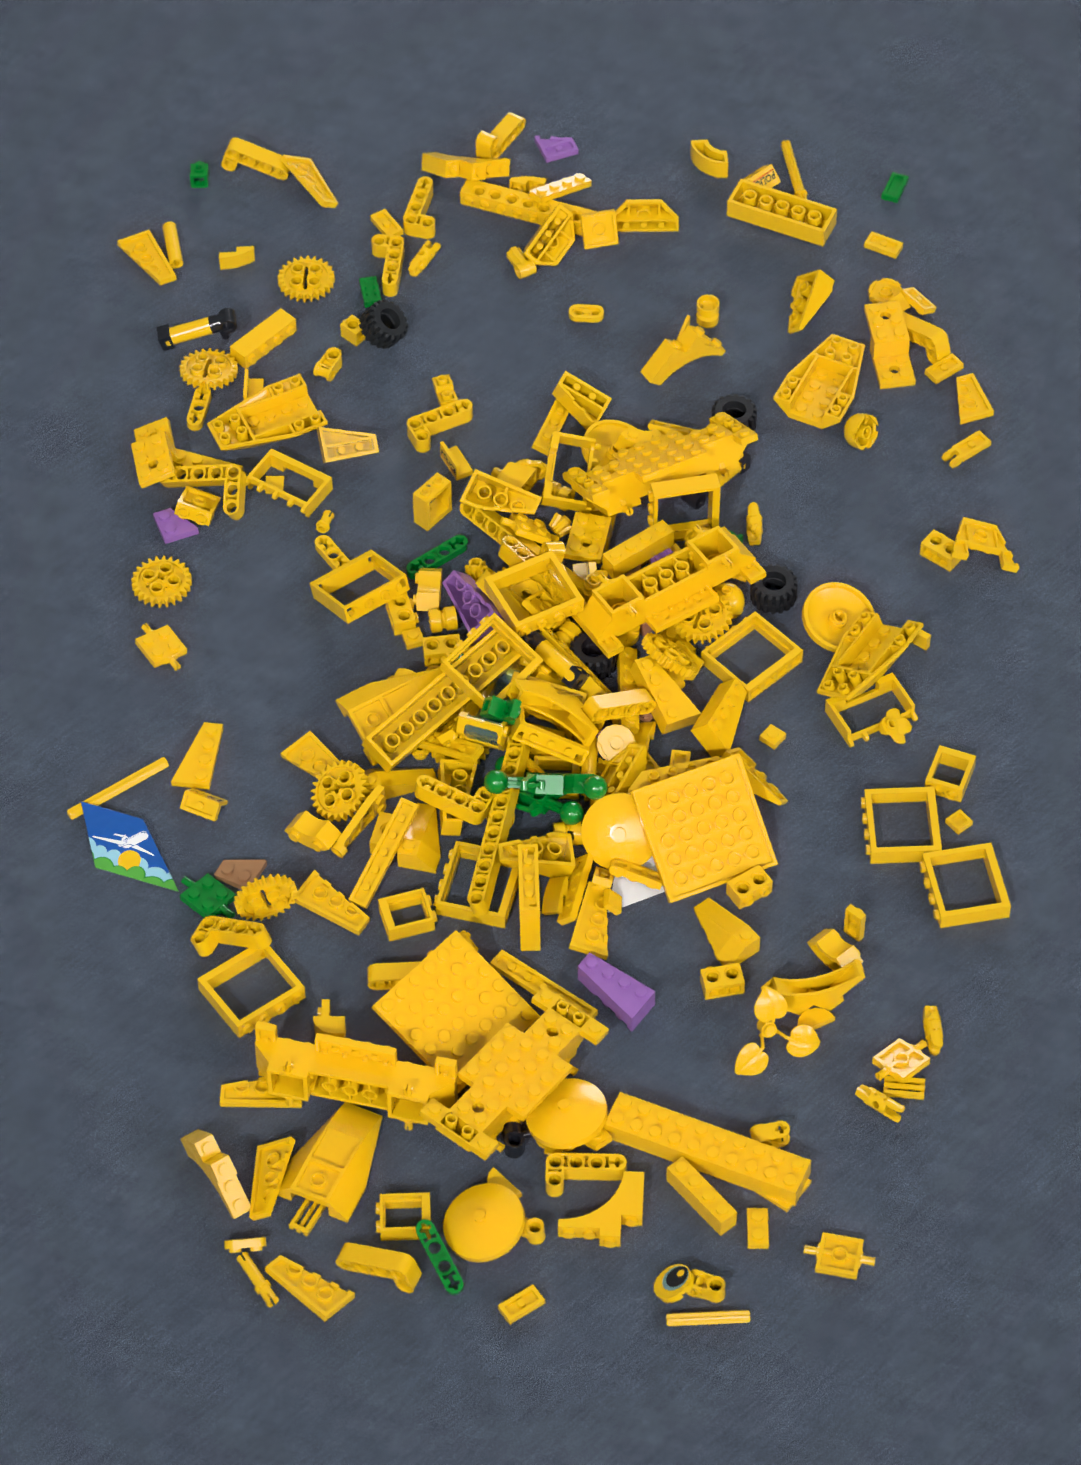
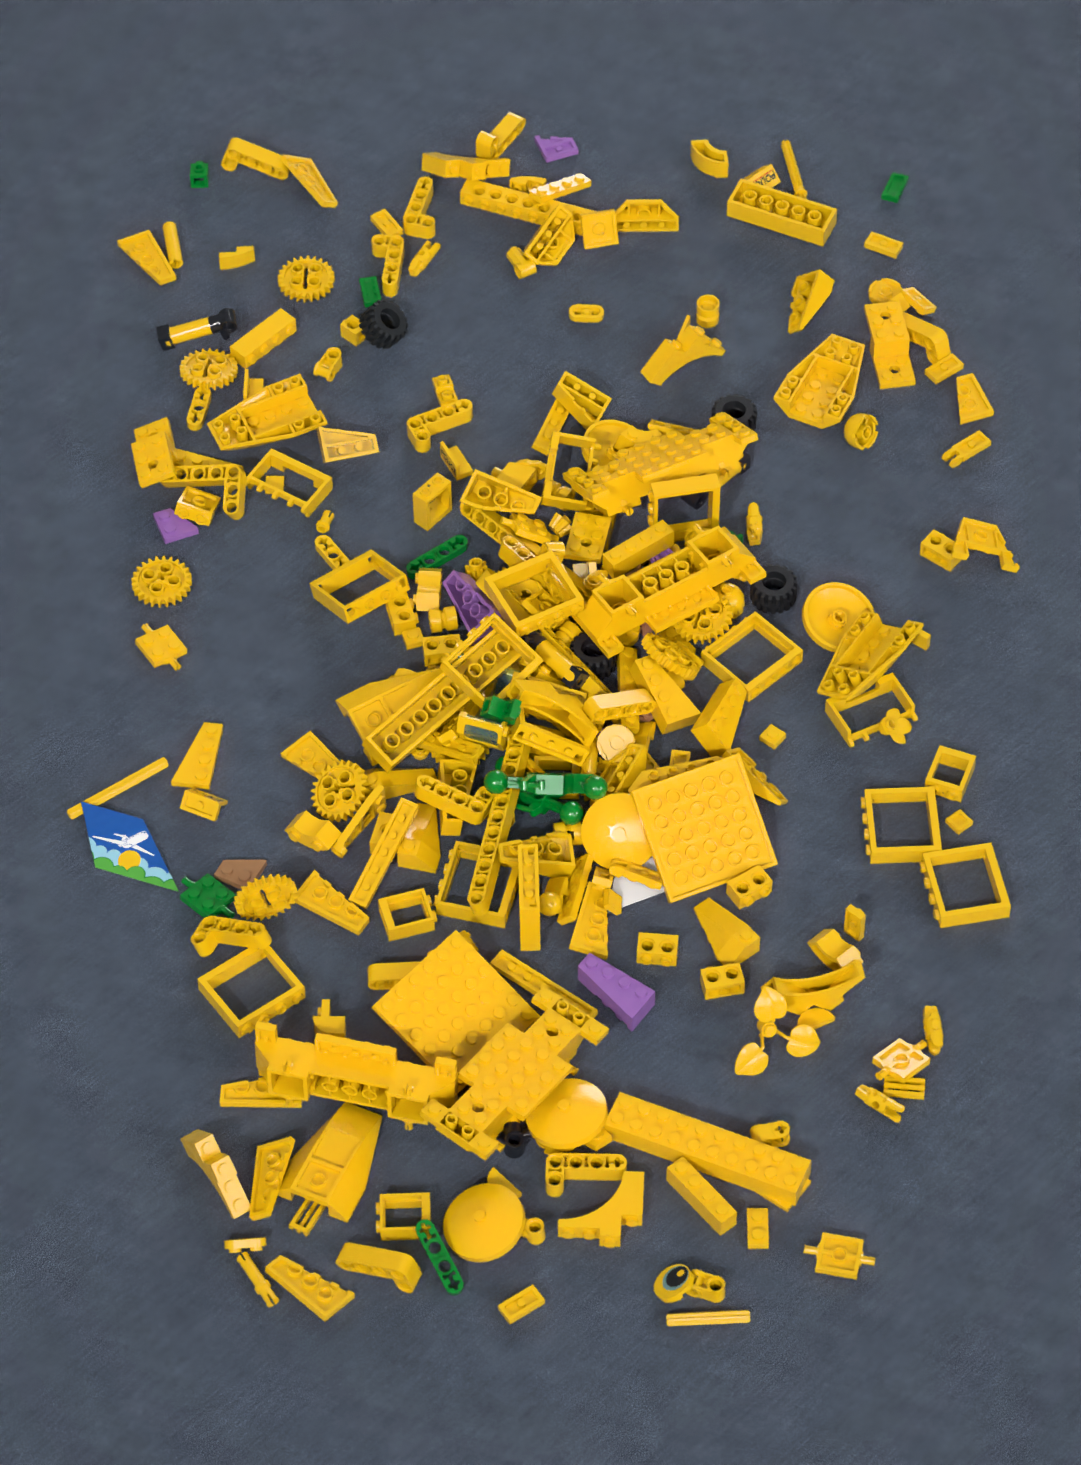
none -> yellow piece [540,891,562,917]
none -> yellow brick [637,932,679,967]

